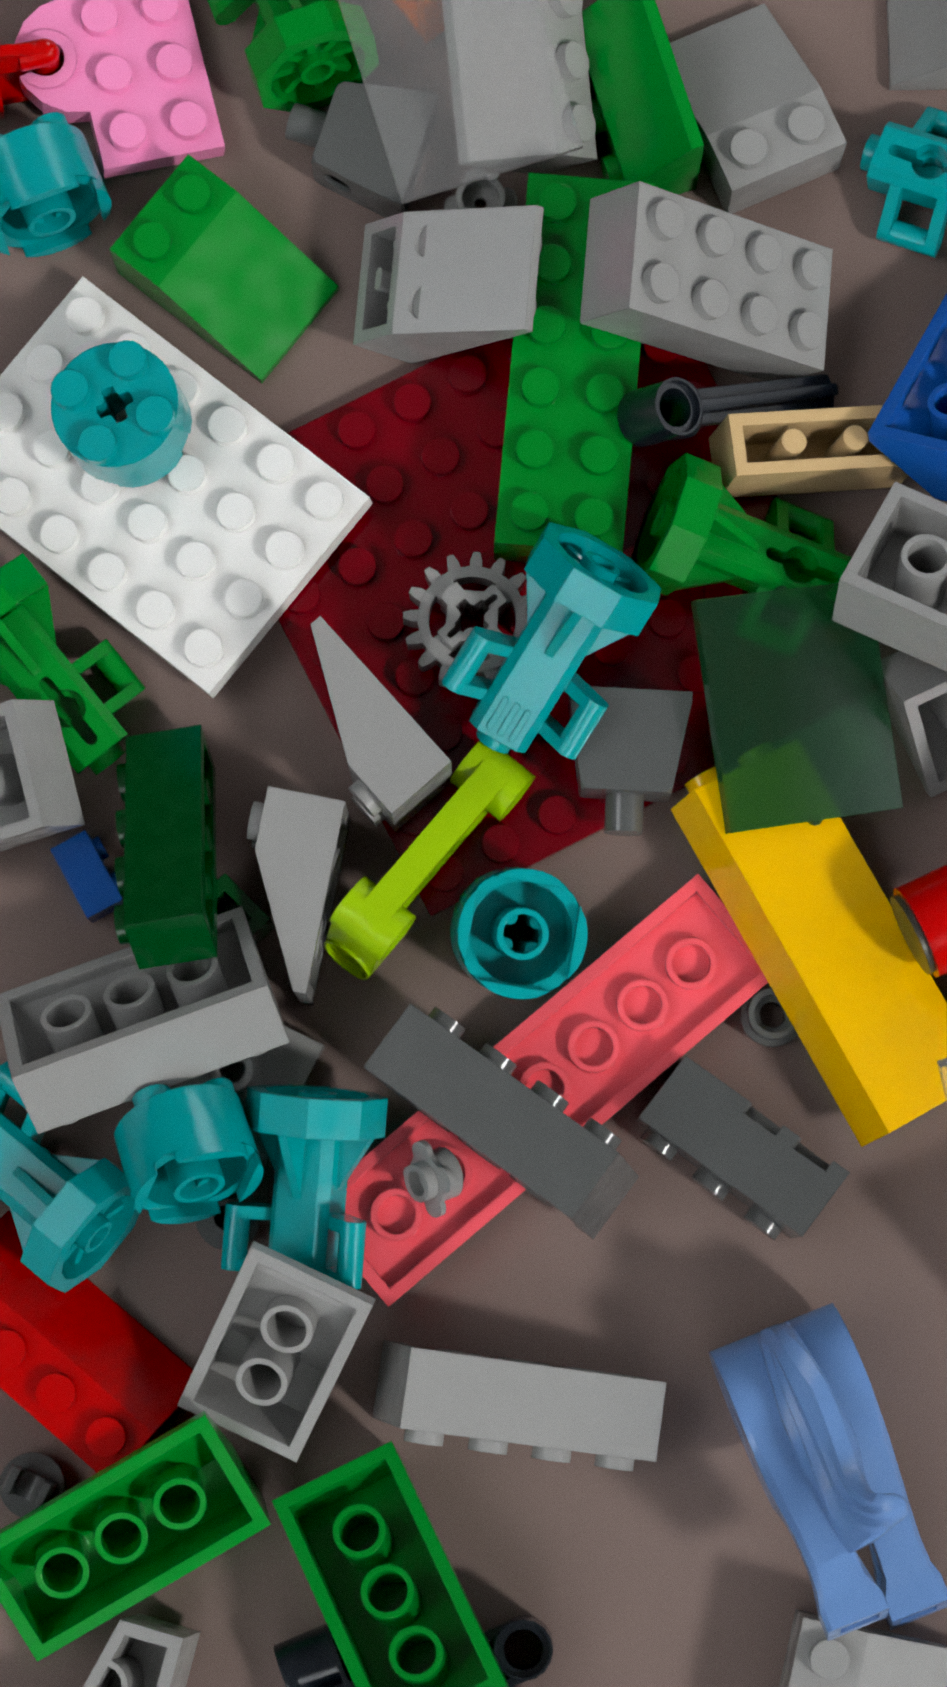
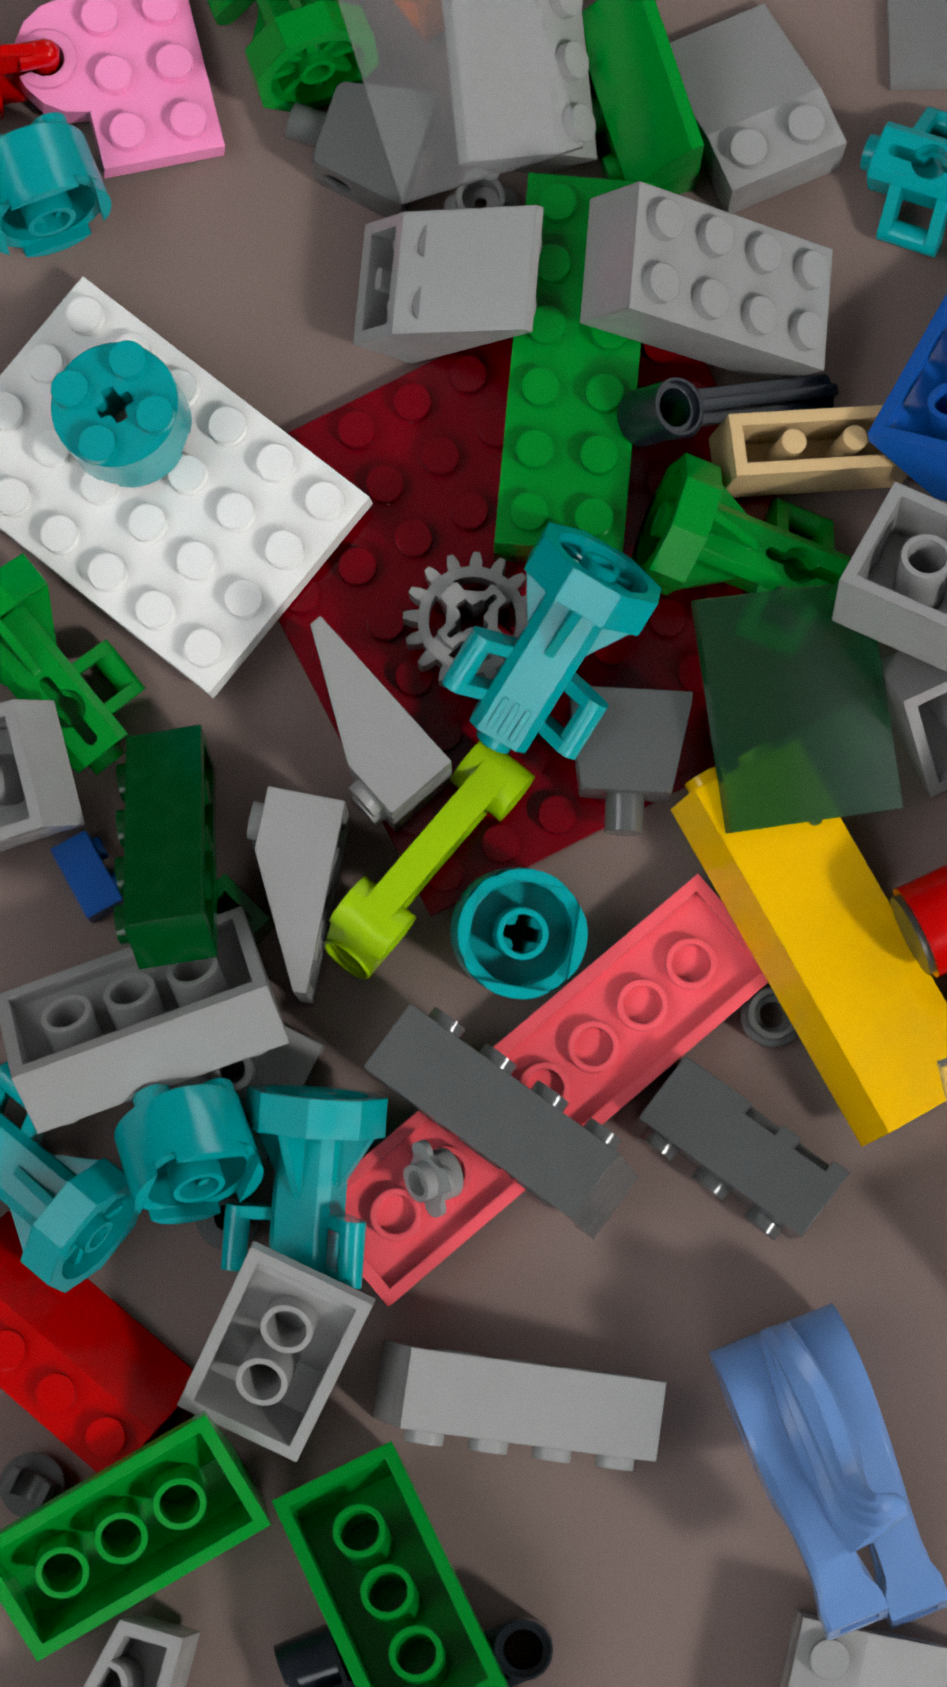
green slope [109,154,339,384] -> none

